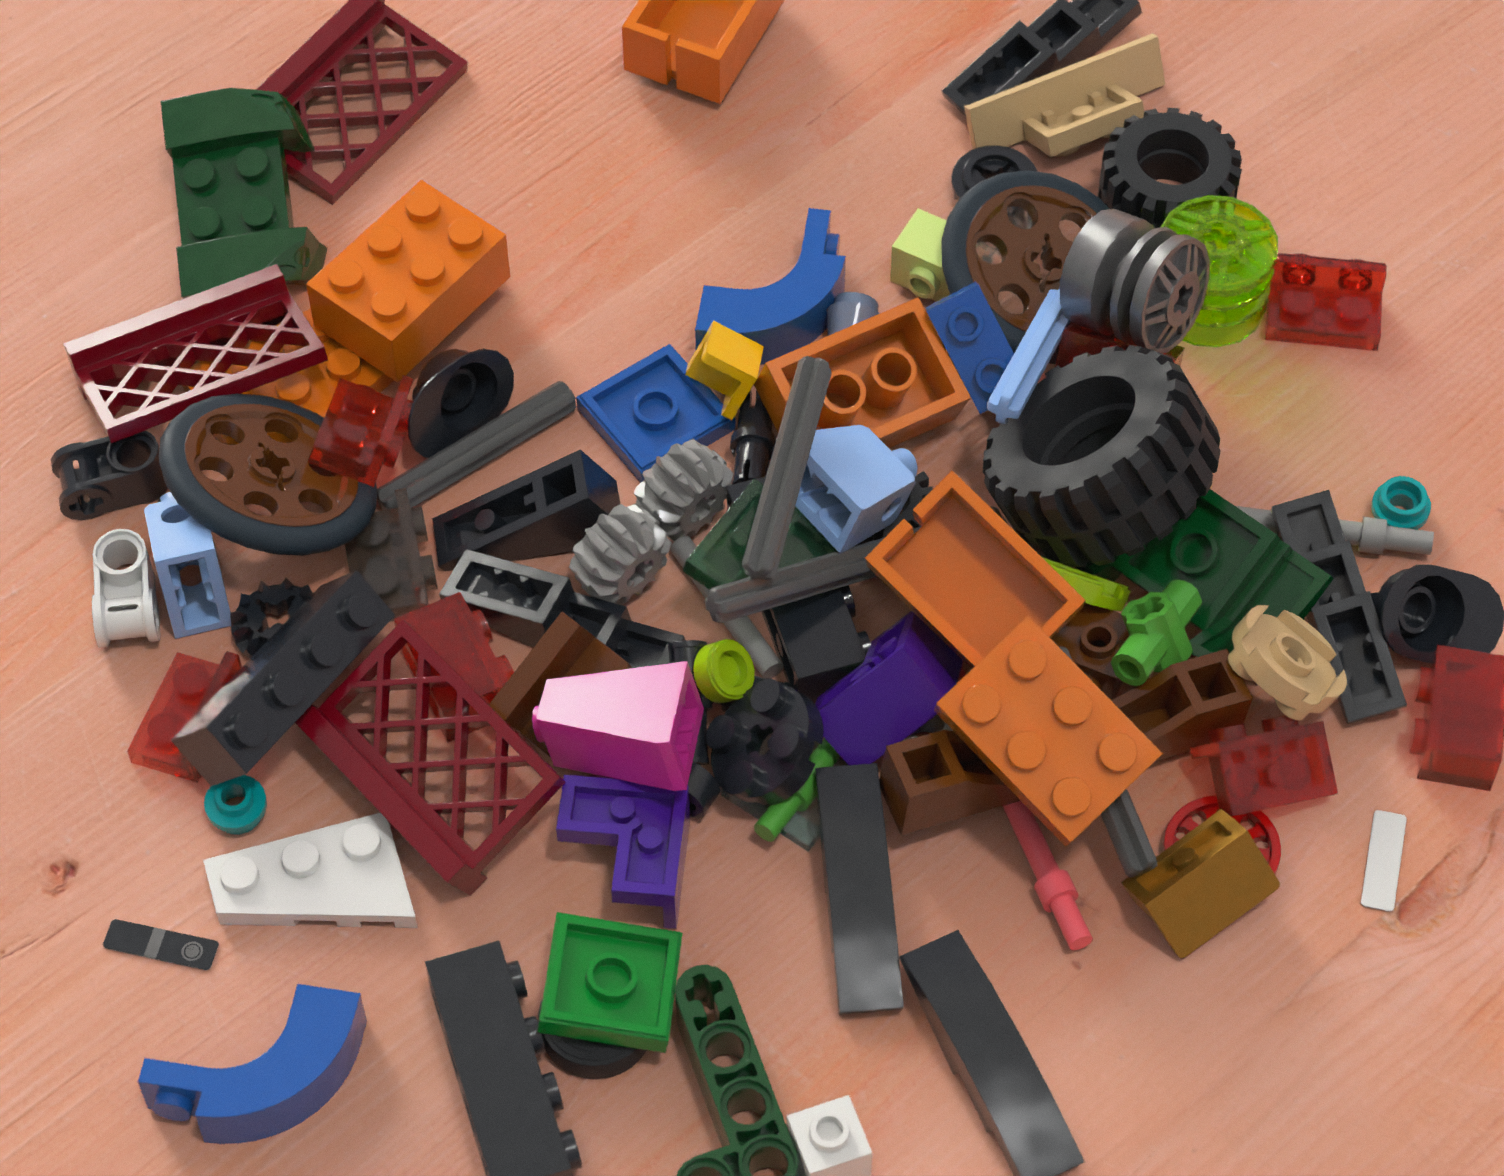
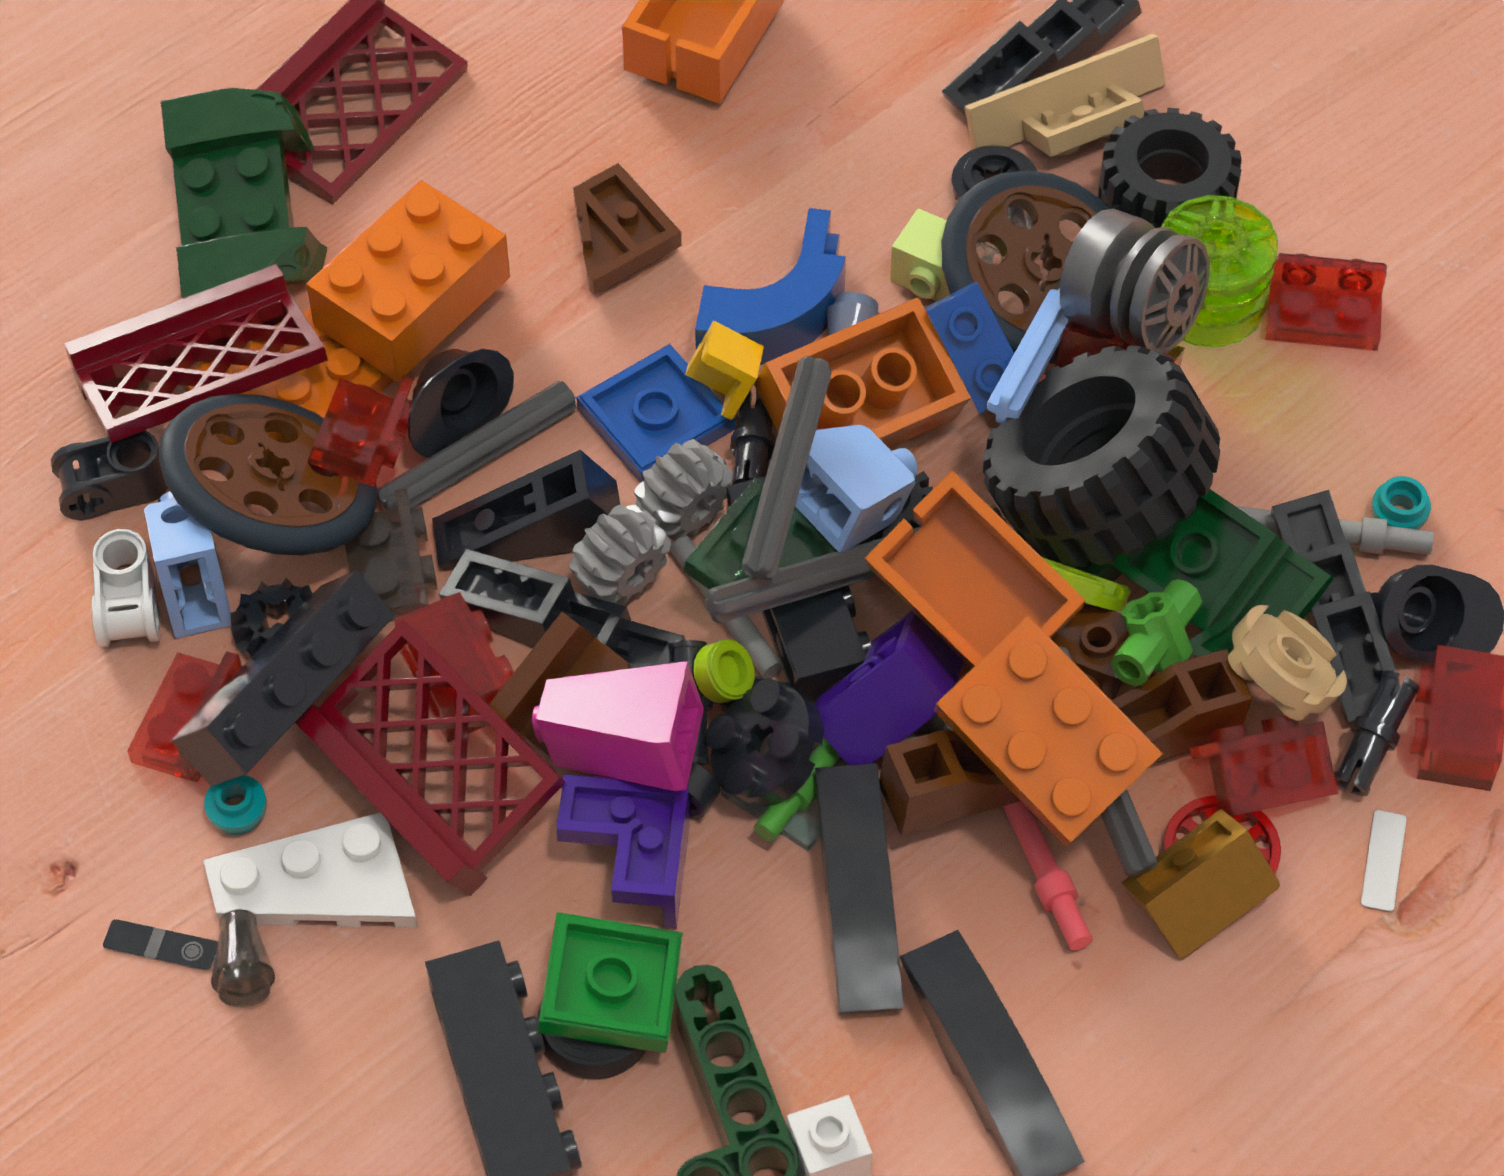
blue arch [138,984,367,1144] -> none
none -> clear smoke cone [211,909,275,1007]
none -> reddish brown wing [573,163,682,295]
none -> black pin [1331,670,1420,796]

